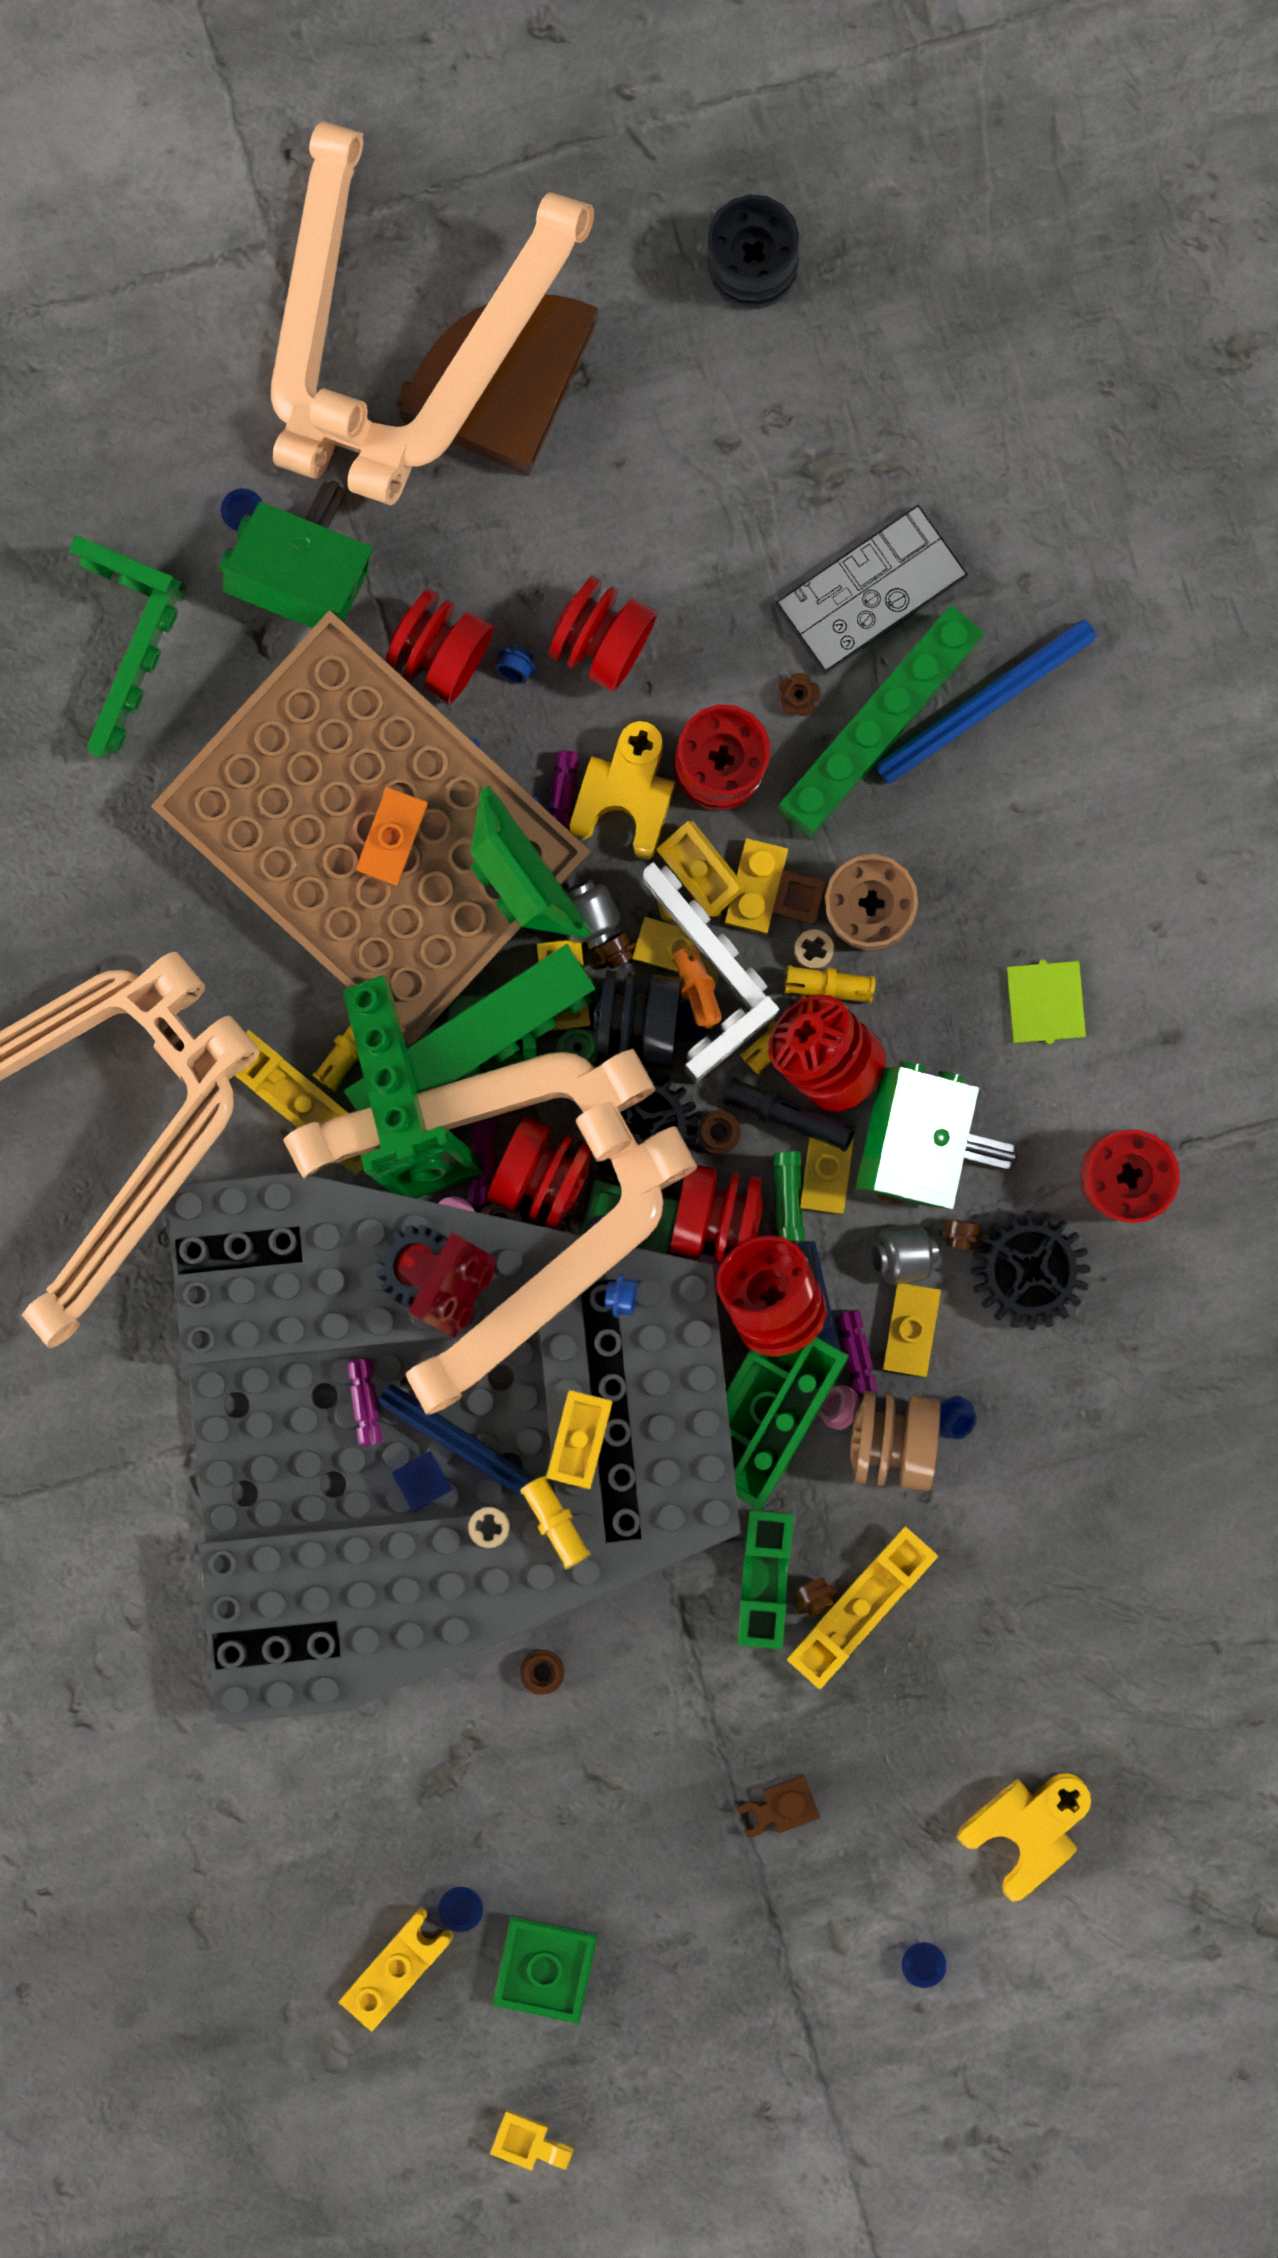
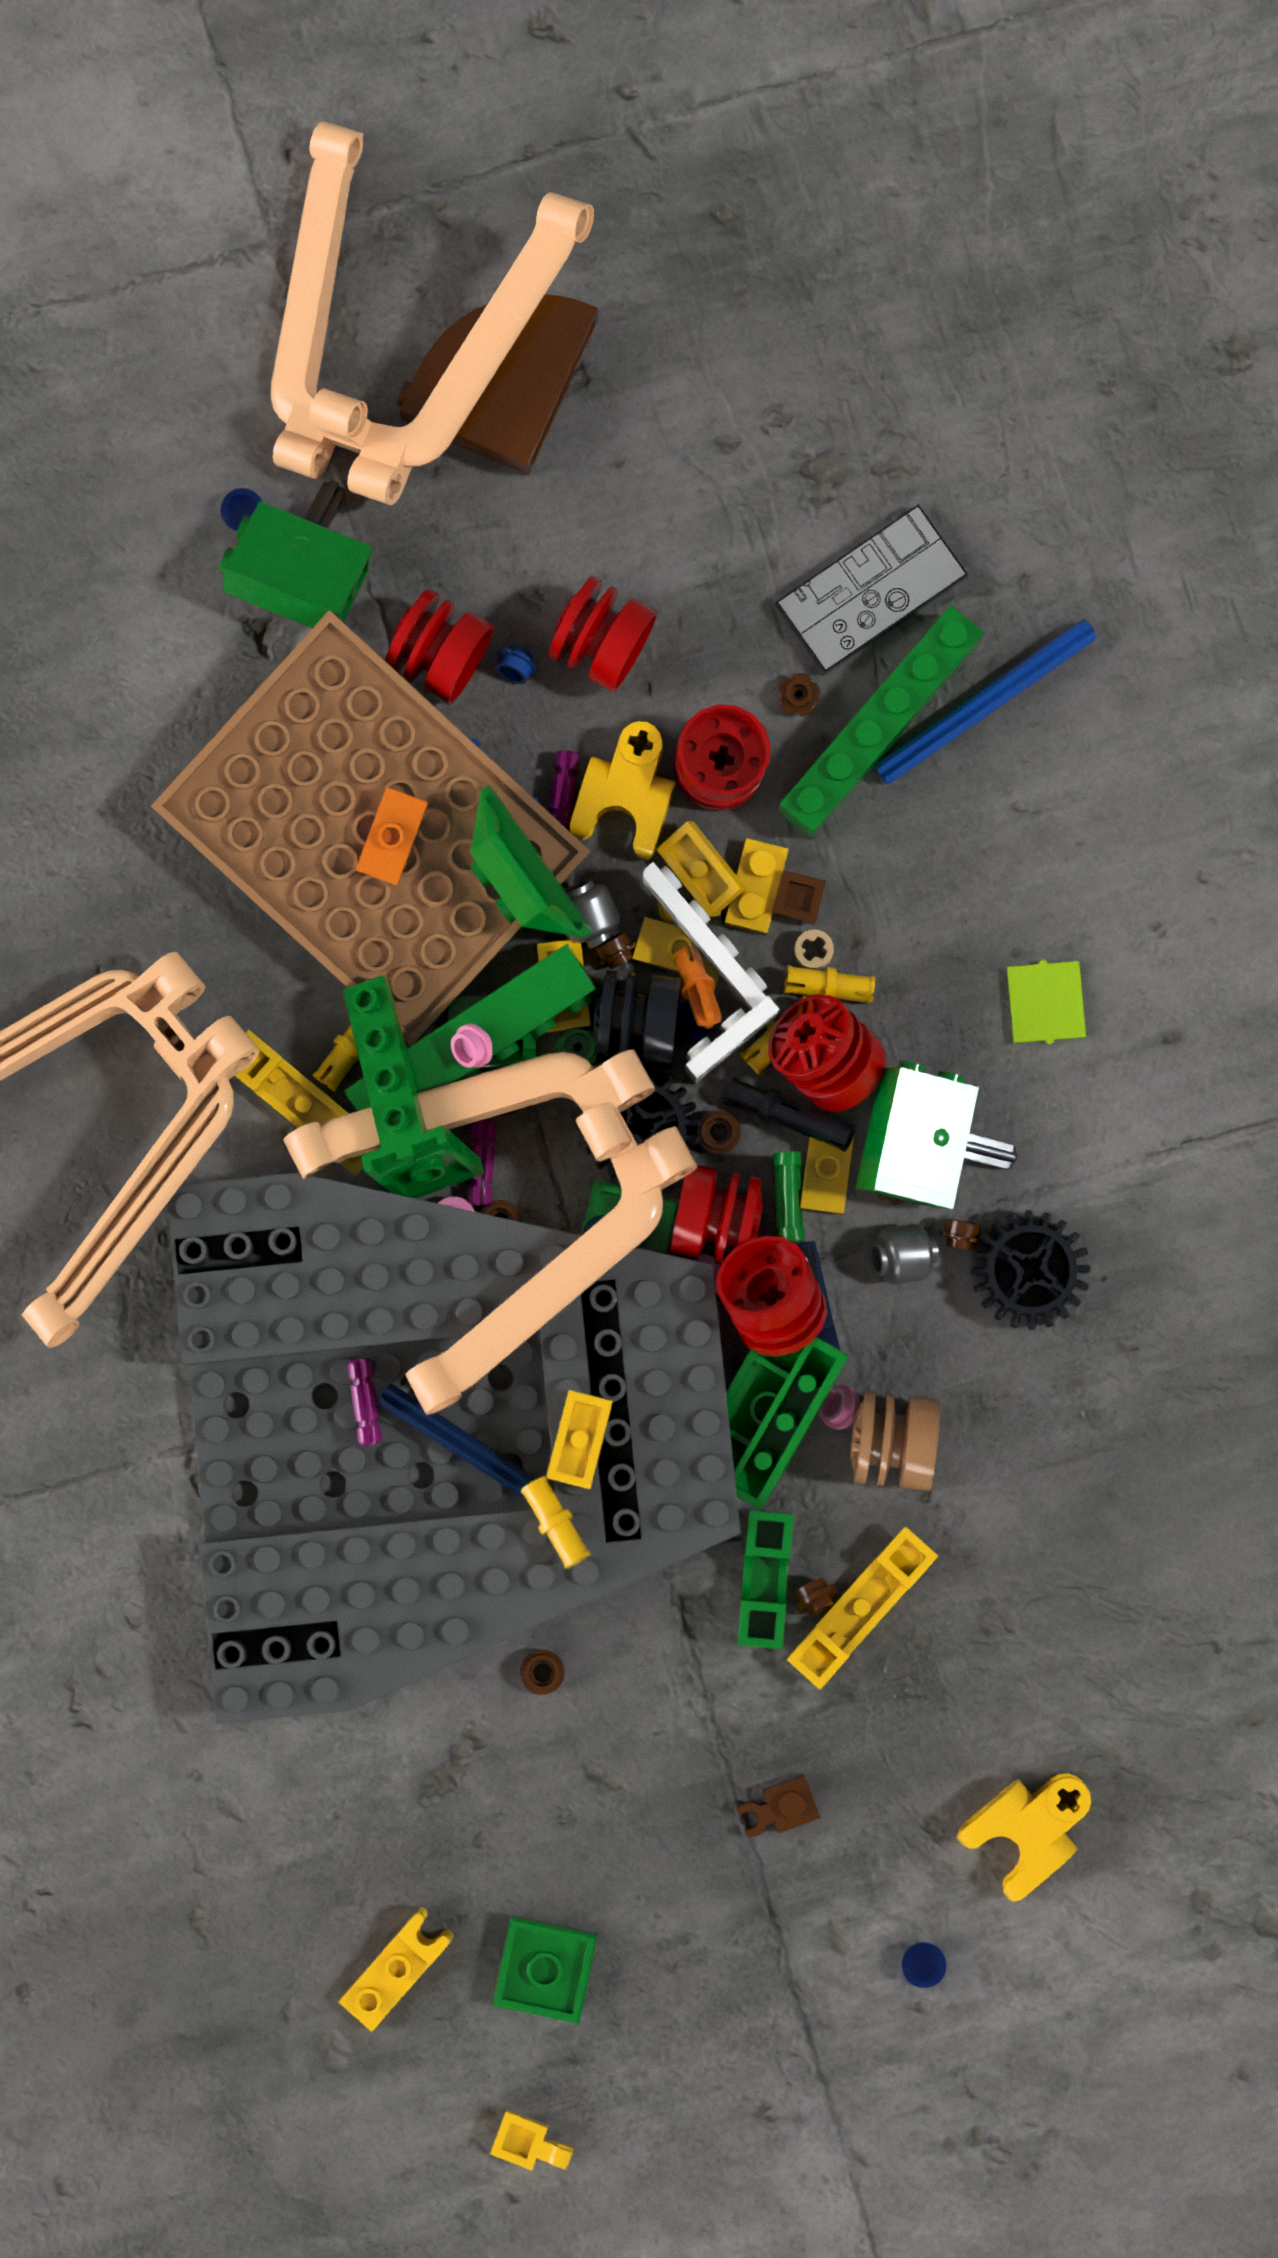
green bracket [69,535,188,760] -> none
dark red plate [376,1225,498,1338] -> none
clear blue plate [392,1451,453,1512] -> none
clear blue plate [439,1886,483,1932] -> none
tan bush [468,1507,510,1548] -> none
red wheel [487,1116,592,1230] -> none
blue plate [605,1273,637,1318] -> none
black wheel [707,194,799,309] -> none
medium nougat wheel [825,854,918,951] -> none
magenta axle [837,1310,878,1397] -> none
yellow plate [882,1284,941,1377] -> none
clear blue plate [939,1396,977,1440] -> none
red wheel [1080,1129,1180,1223] -> none
none -> bright pink plate [451,1023,492,1068]

